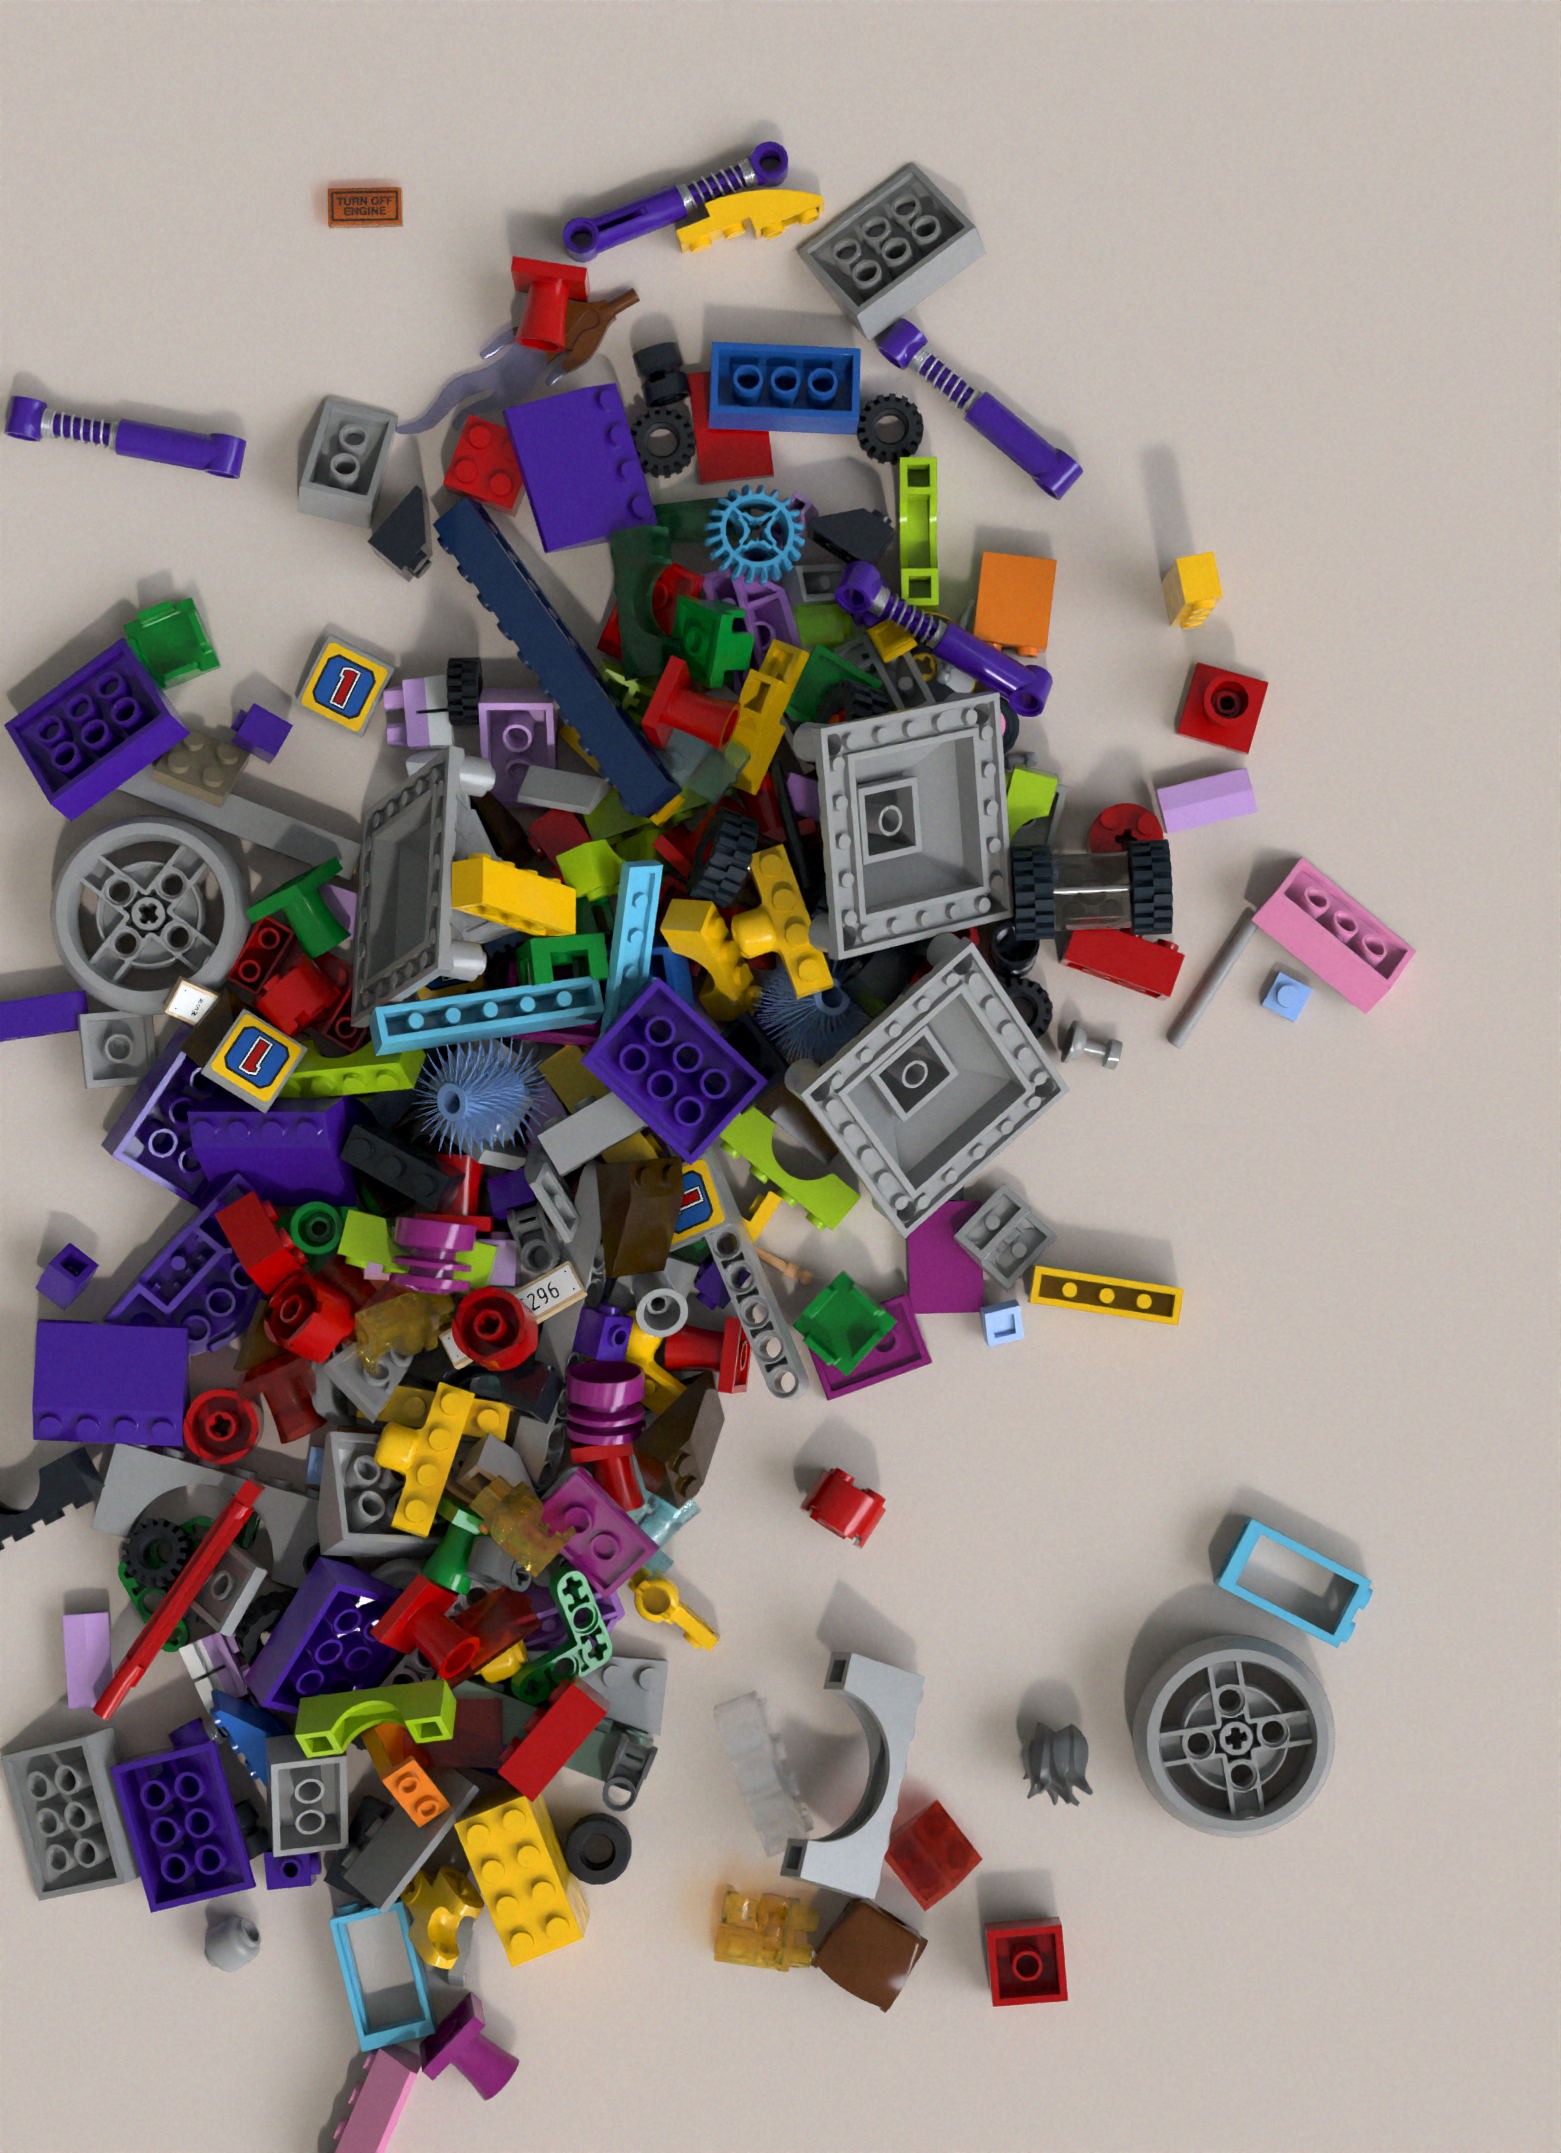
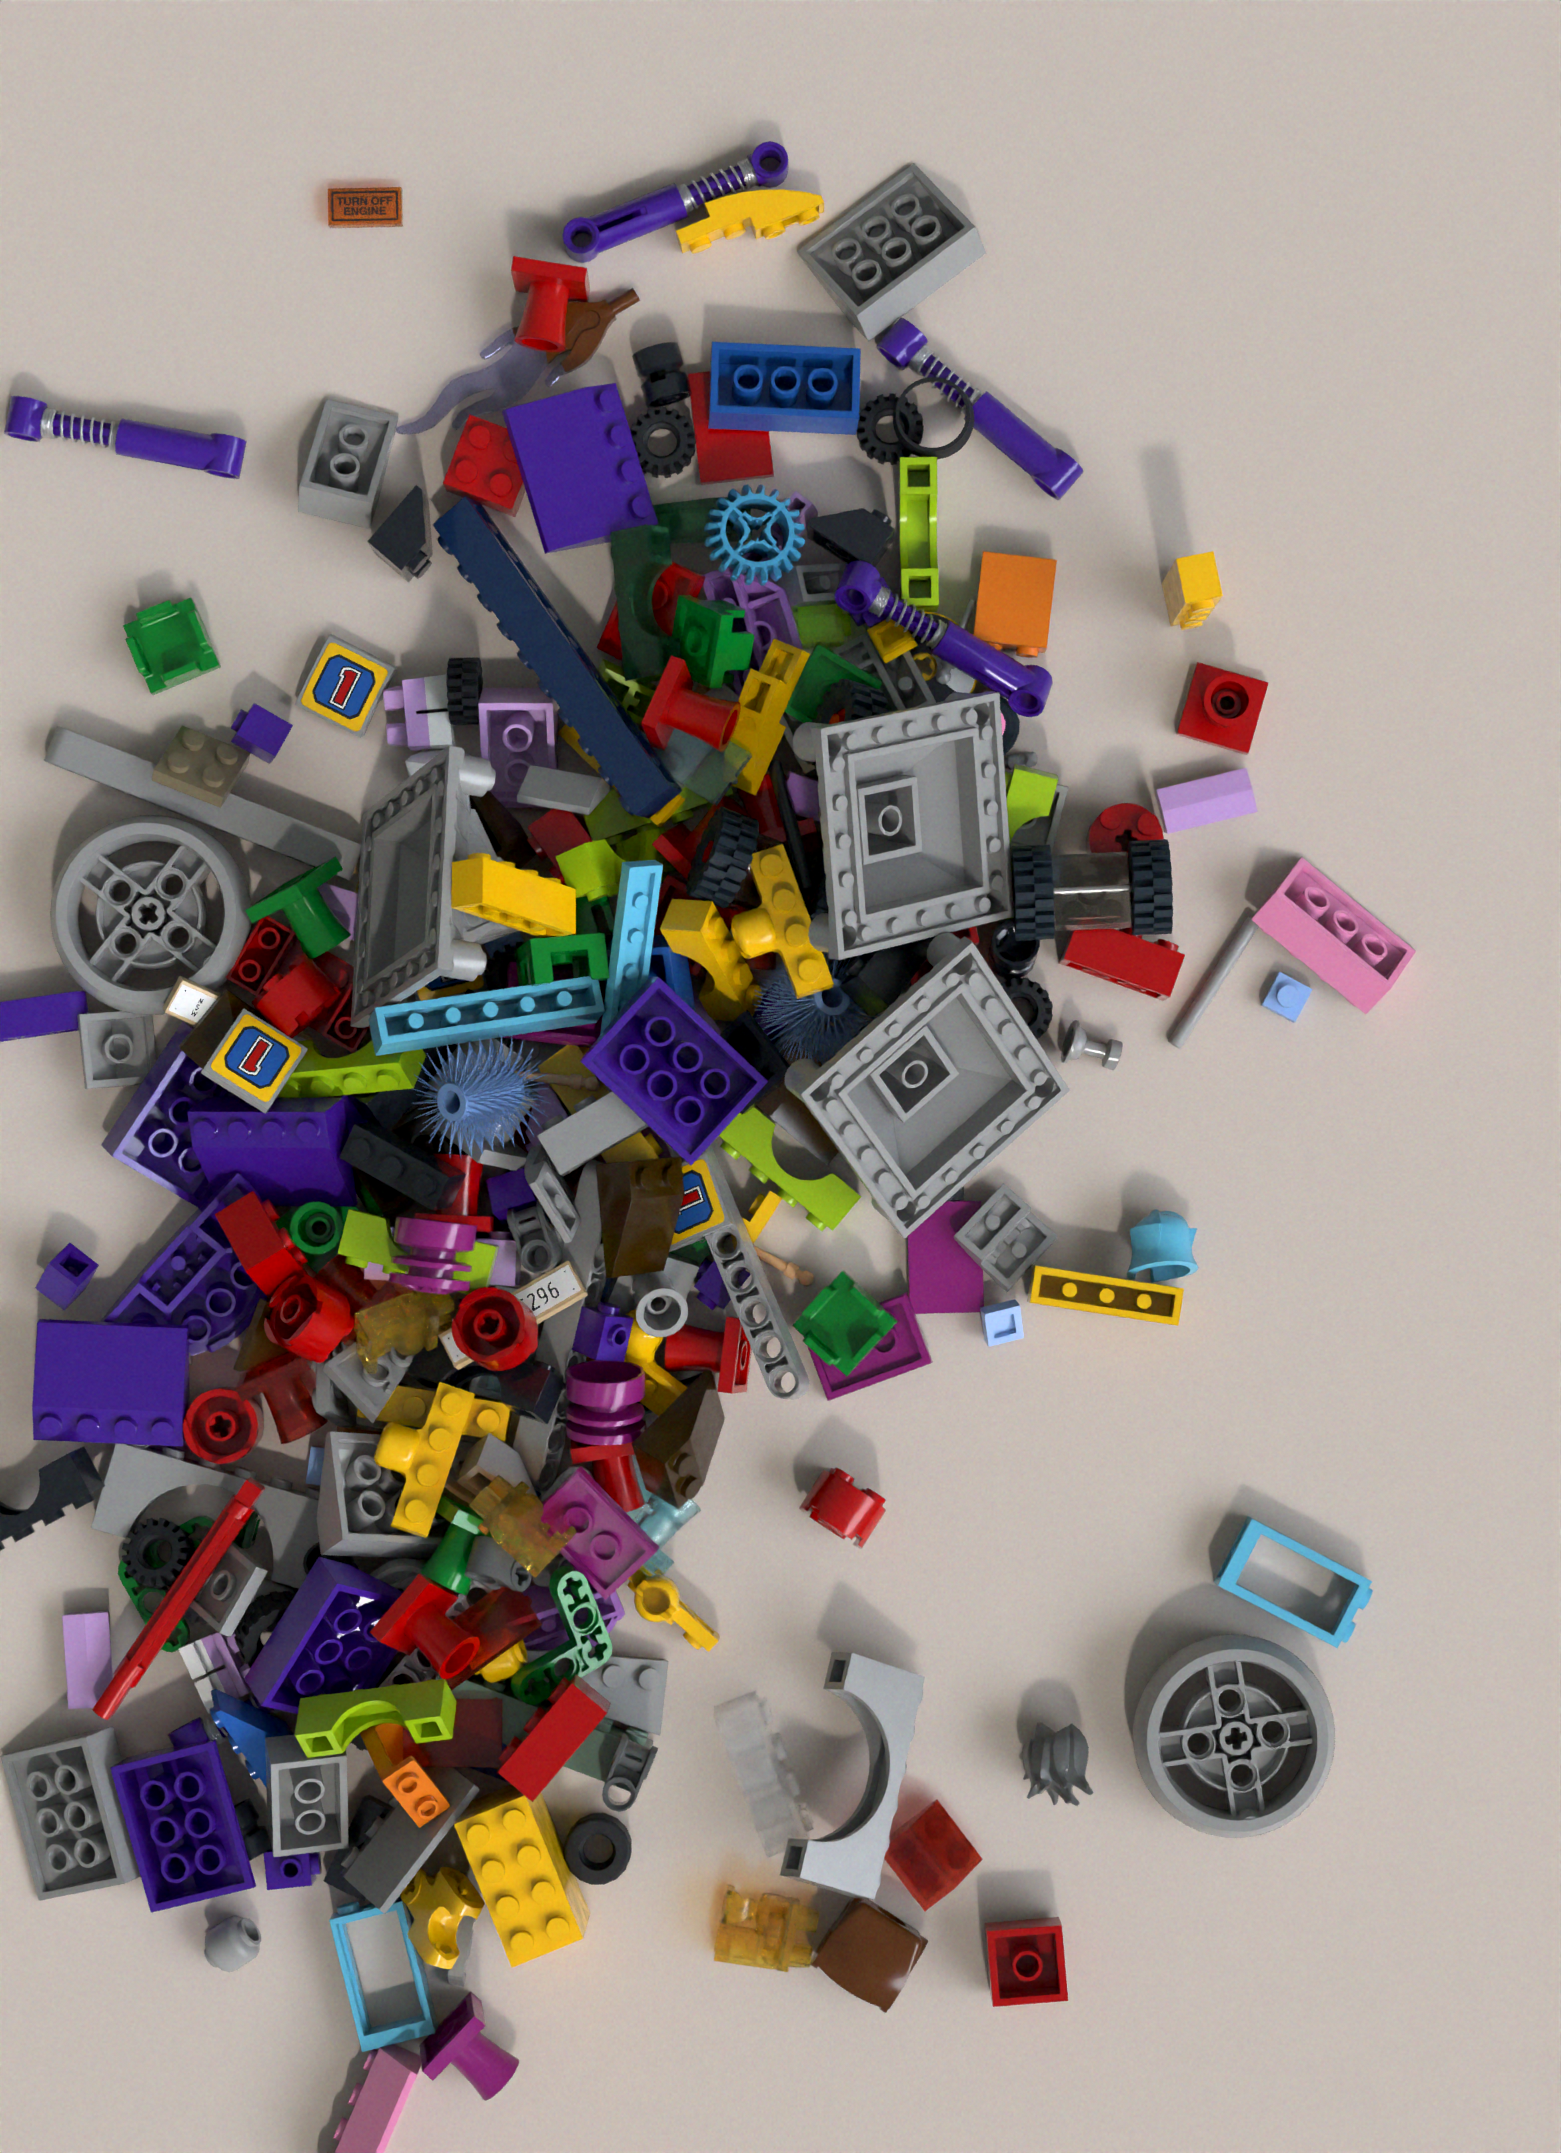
dark purple slope [4,637,191,822] -> none
none -> light nougat piece [514,1071,600,1091]
none -> black tyre [893,377,974,459]
none -> medium azure helmet [1127,1209,1199,1282]

